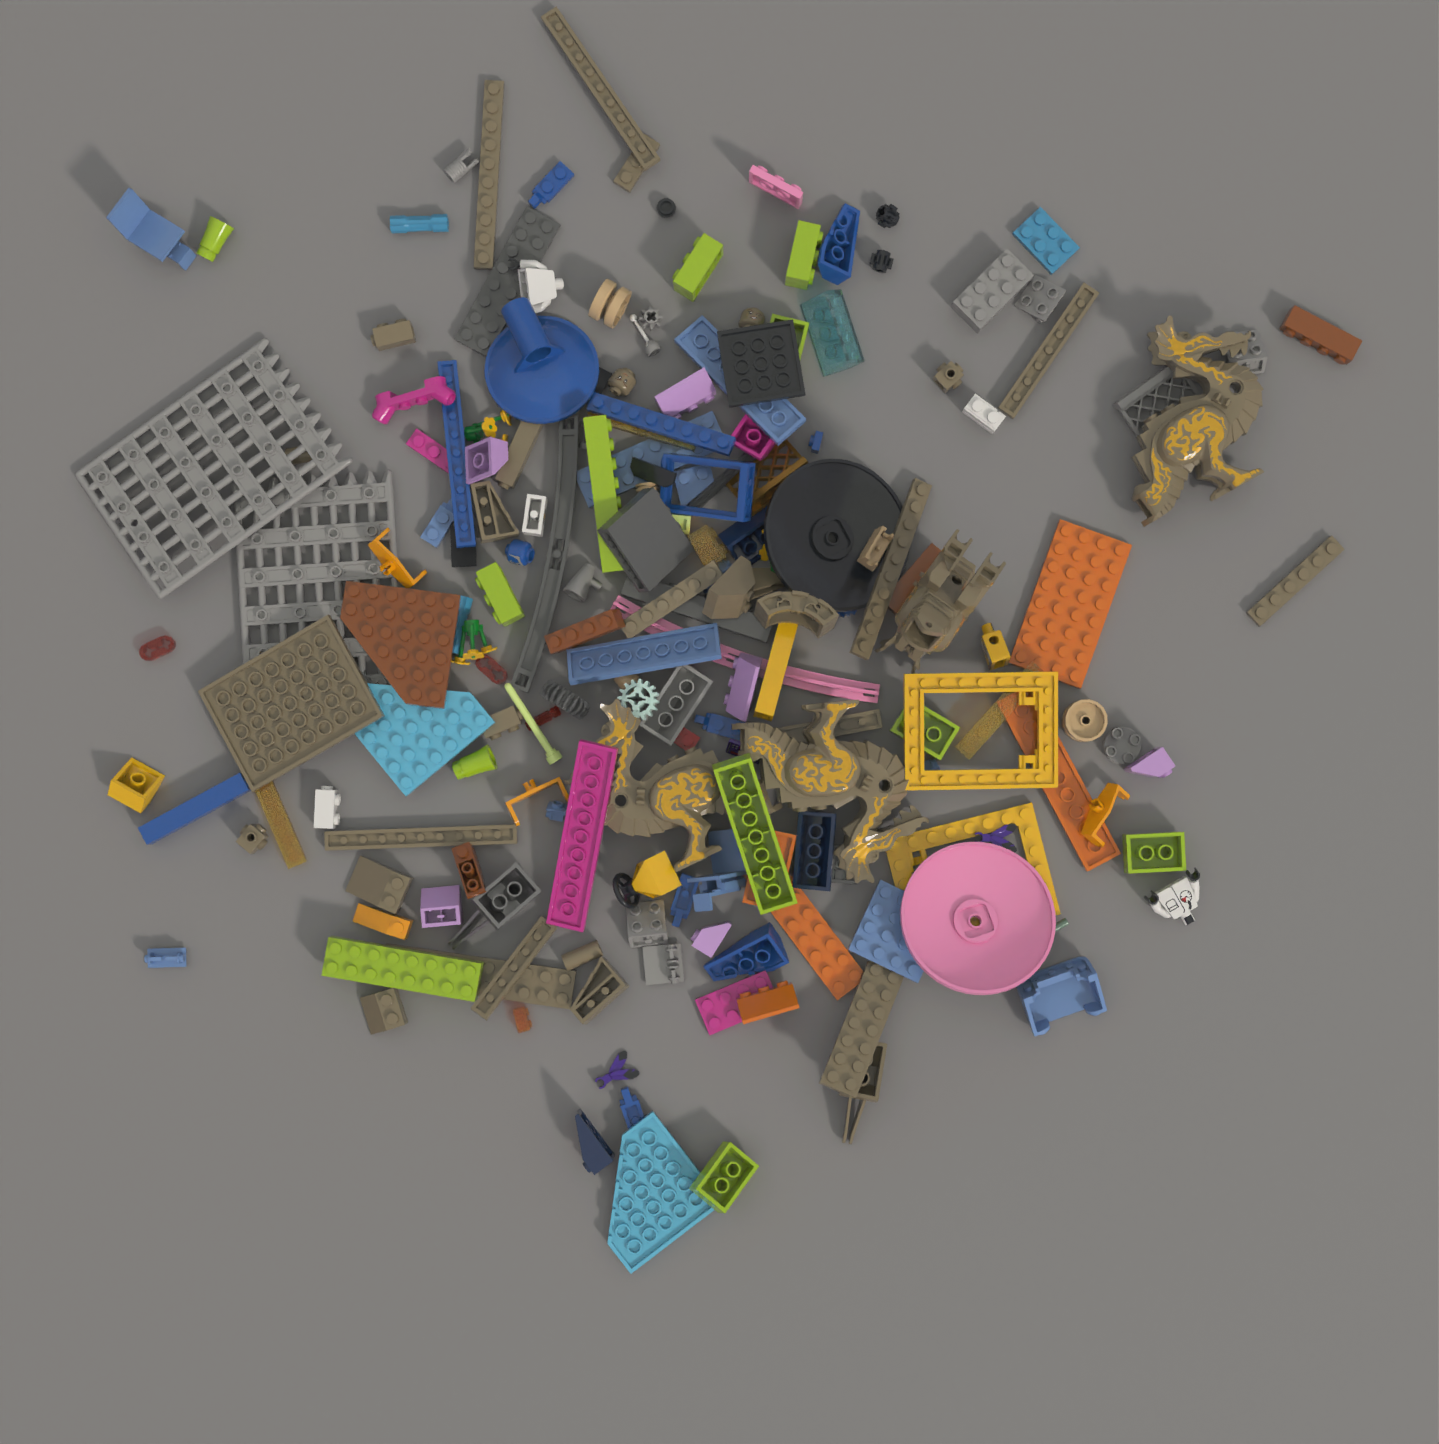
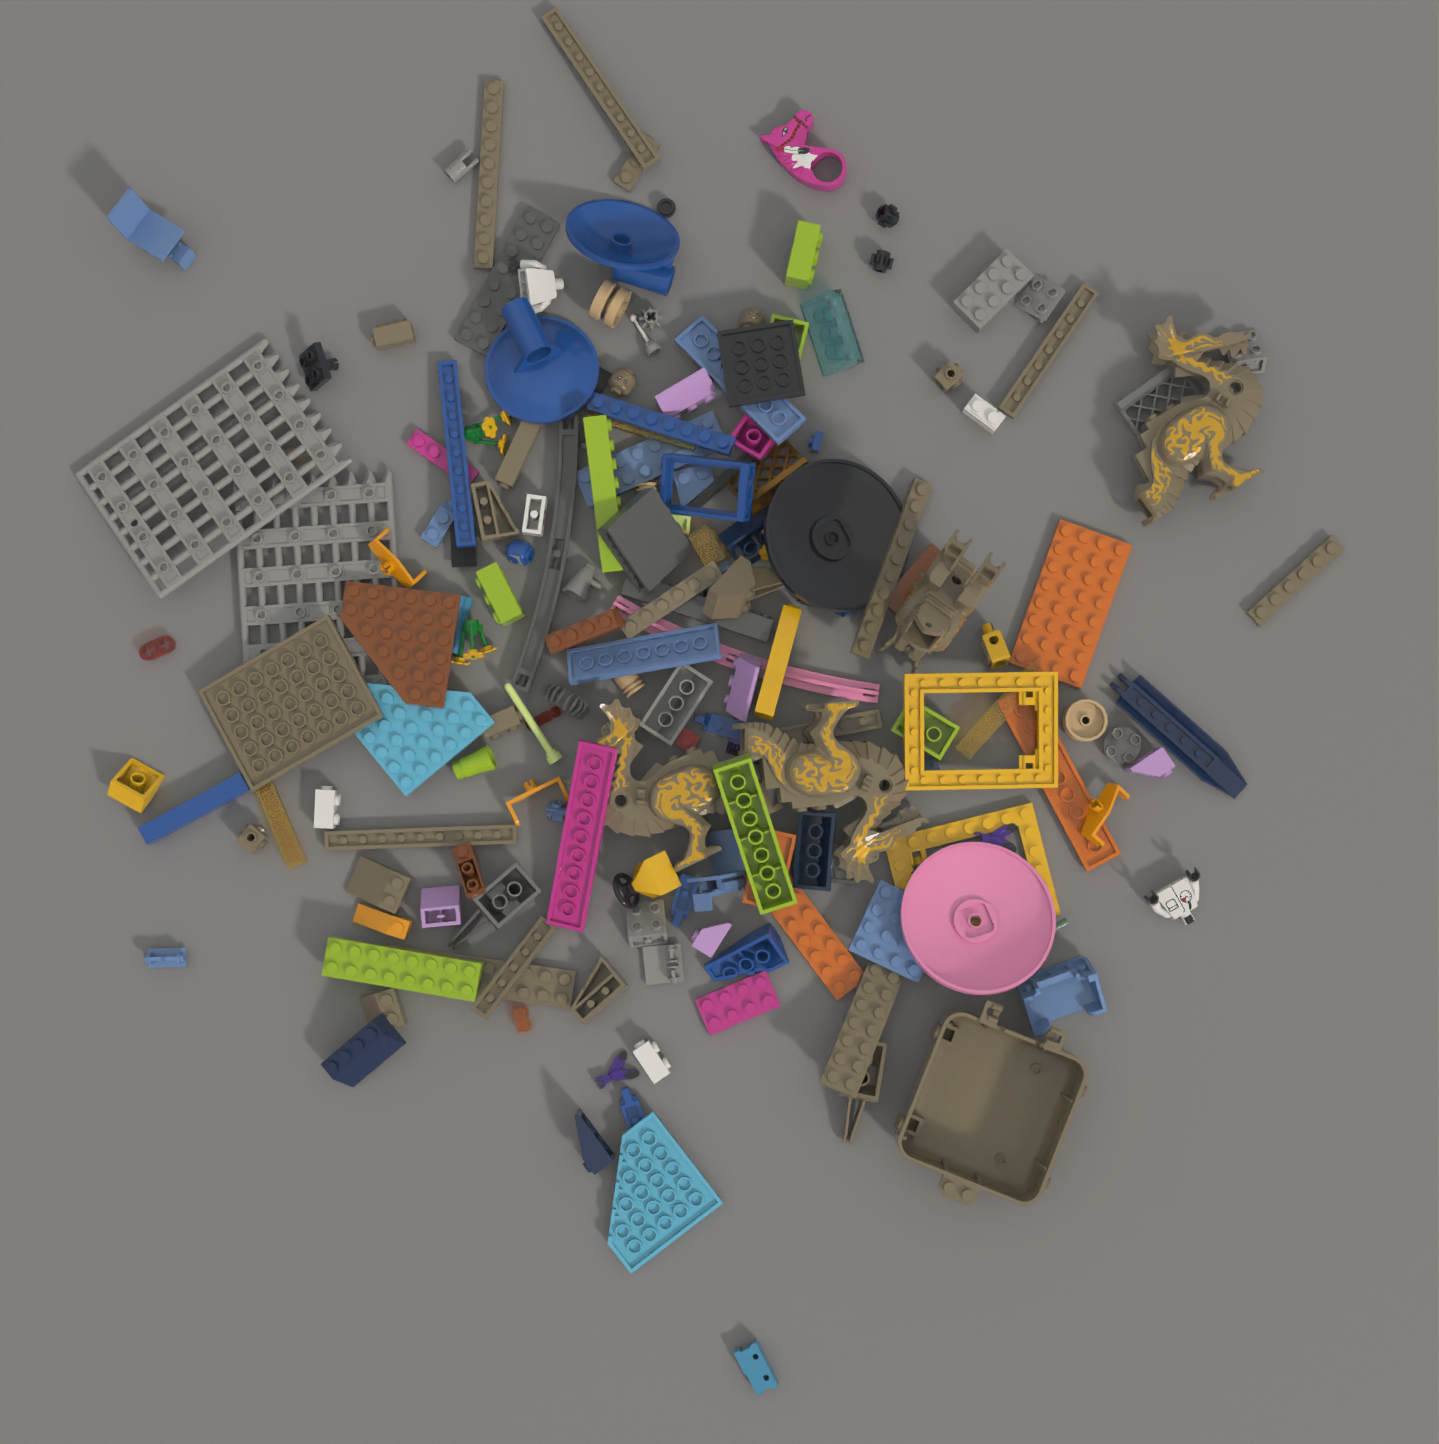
lime plant [196,216,234,262] -> none
dark pink plate [372,376,456,425] -> none
dark azure axle [390,214,449,233] -> none
lavender slope [465,437,508,484] -> none
clear red beam [476,654,508,684] -> none
blue hinge [528,161,574,209] -> none
dark tan piece [561,940,604,971] -> none
light aqua gear [617,679,660,720] -> none
black piece [630,457,677,488] -> none
lime brick [672,233,723,302] -> none
lime brick [689,1142,759,1213] -> none
orange slope [736,980,800,1024] -> none
bright pink plate [749,165,803,209] -> none
dark tan window [754,590,839,639] -> none
blue wedge [818,203,860,285] -> none
tan hinge [857,526,894,571] -> none
dark azure plate [1012,207,1080,275] -> none
lime brick [1122,832,1186,874] -> none
dark orange brick [1279,305,1362,365] -> none
none -> black plate [299,342,339,392]
none -> dark blue slope [321,1013,406,1087]
none -> blue dish [565,199,680,296]
none -> white brick [632,1039,671,1084]
none -> dark azure piece [734,1339,779,1396]
none -> dark pink animal [760,110,847,192]
none -> dark tan container [894,999,1088,1206]
none -> dark blue hinge [1109,673,1247,799]

